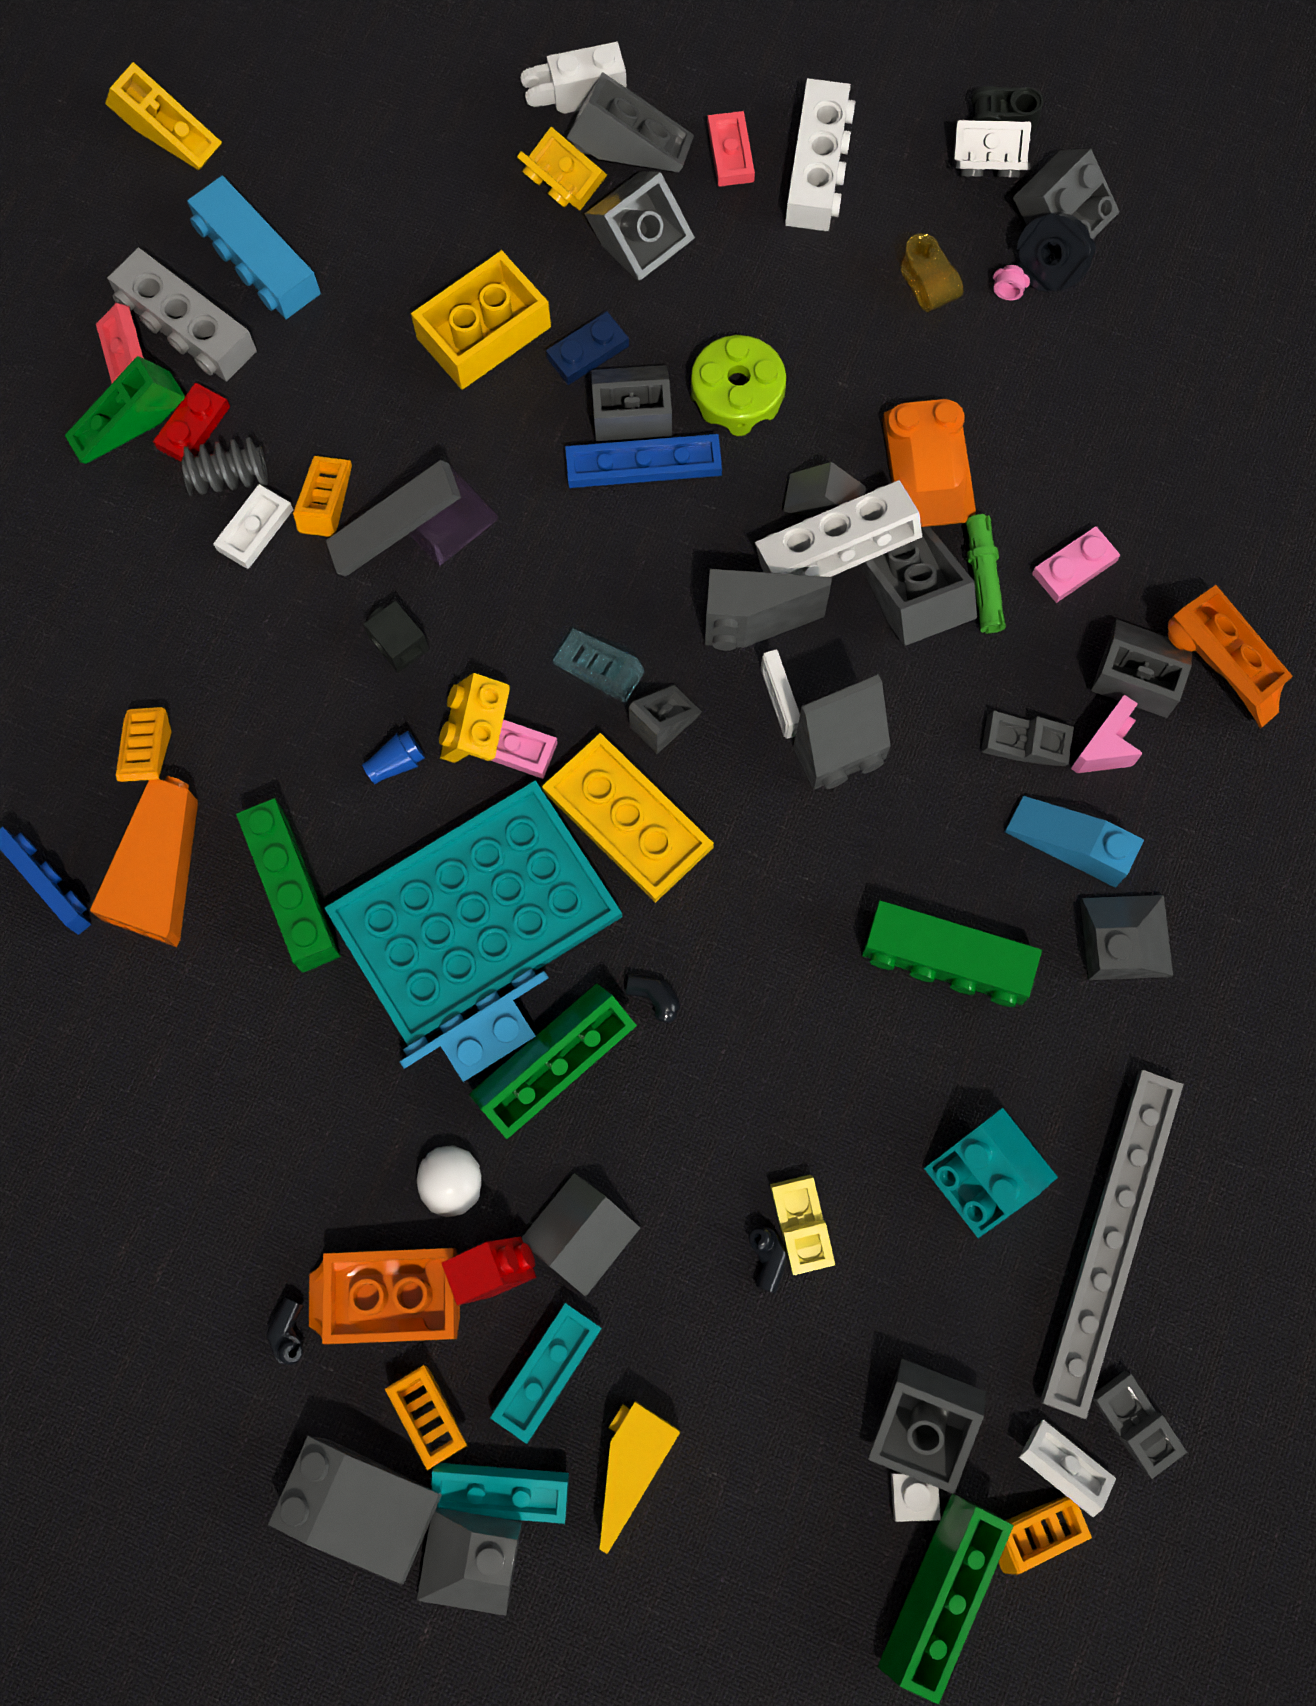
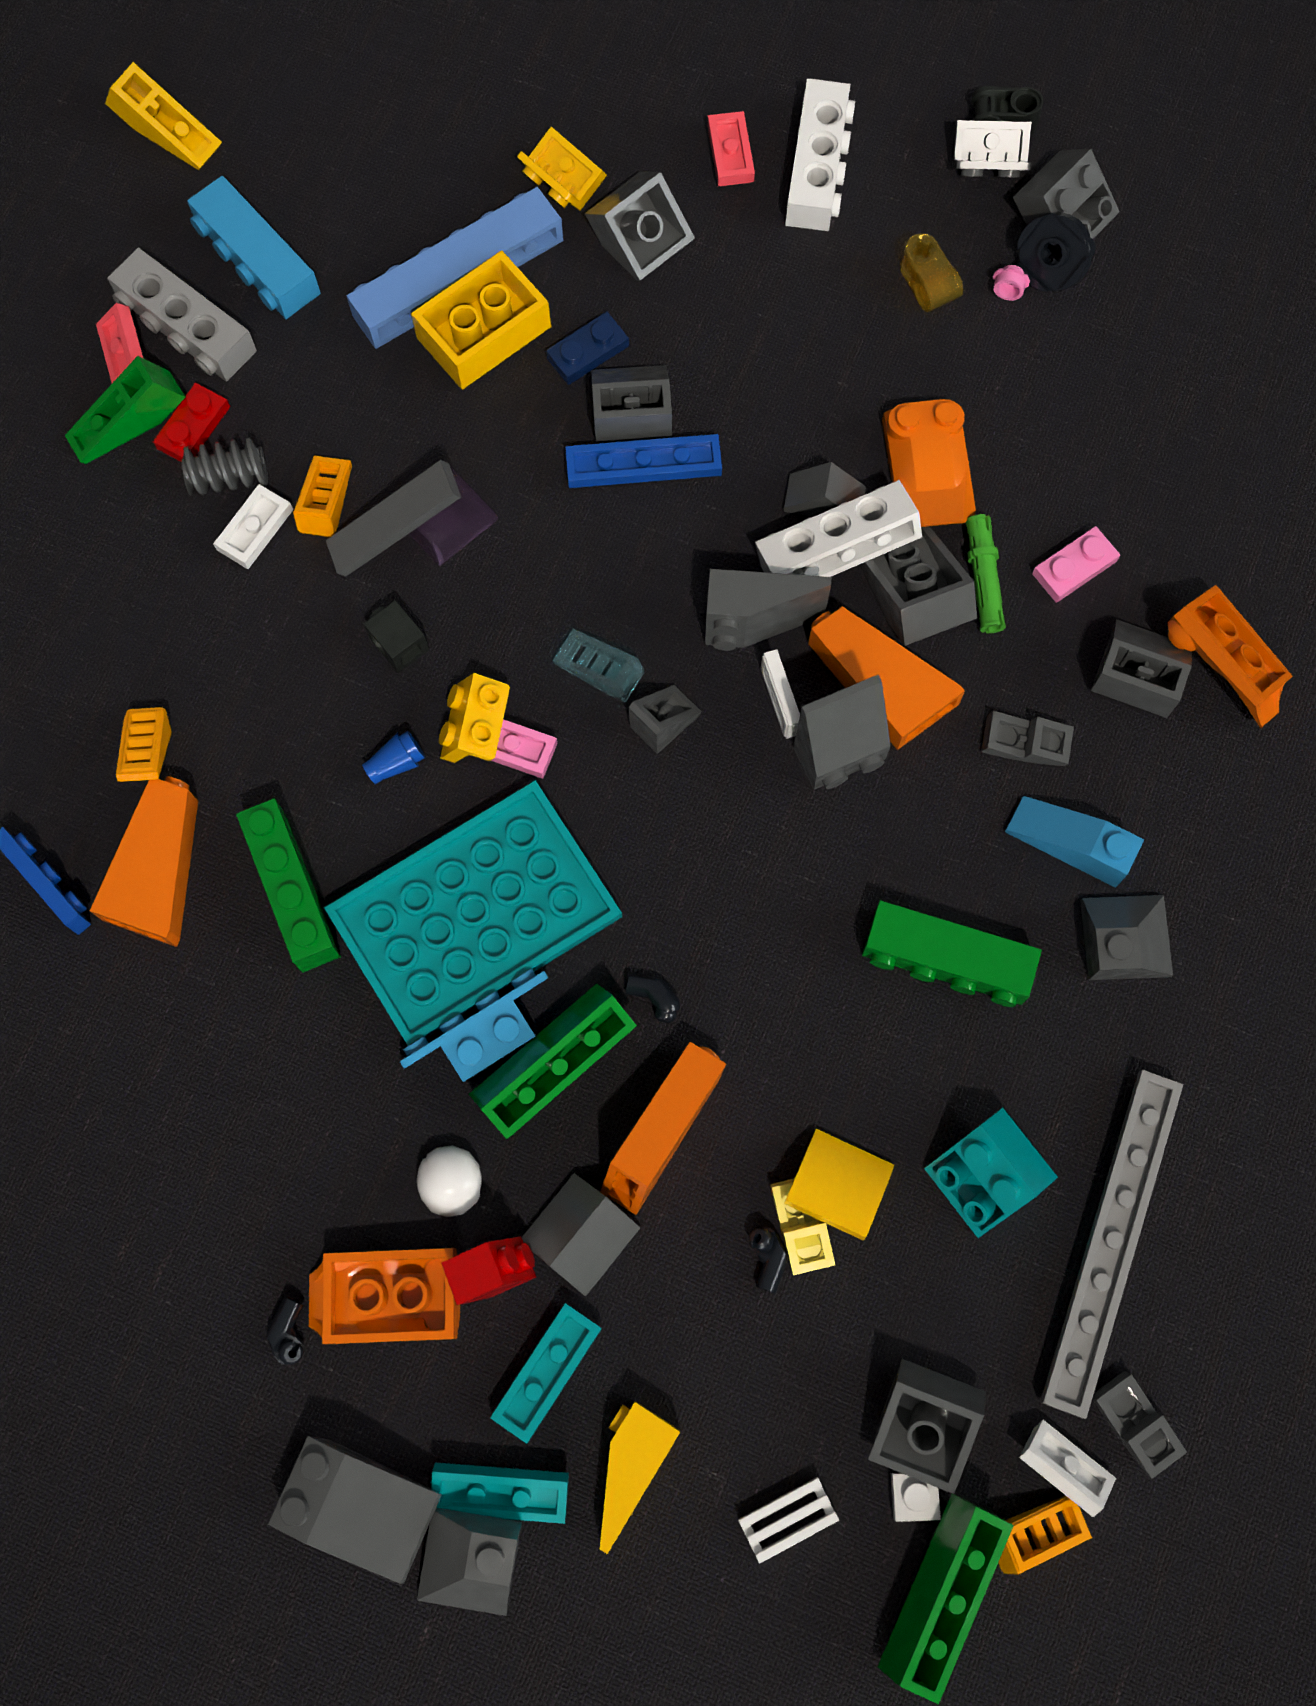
light orange slope [385,1365,468,1470] -> none
white hinge [520,41,627,114] -> none
yellow plate [542,733,714,903] -> none
dark grey slope [567,72,694,172] -> none
lime plate [691,335,786,436] -> none
bright pink slope [1071,695,1142,773] -> none
none -> medium blue brick [346,187,563,349]
none -> orange slope [600,1042,726,1215]
none -> white tile [738,1477,839,1564]
none -> yellow slope [784,1129,894,1241]
none -> orange slope [808,606,965,750]

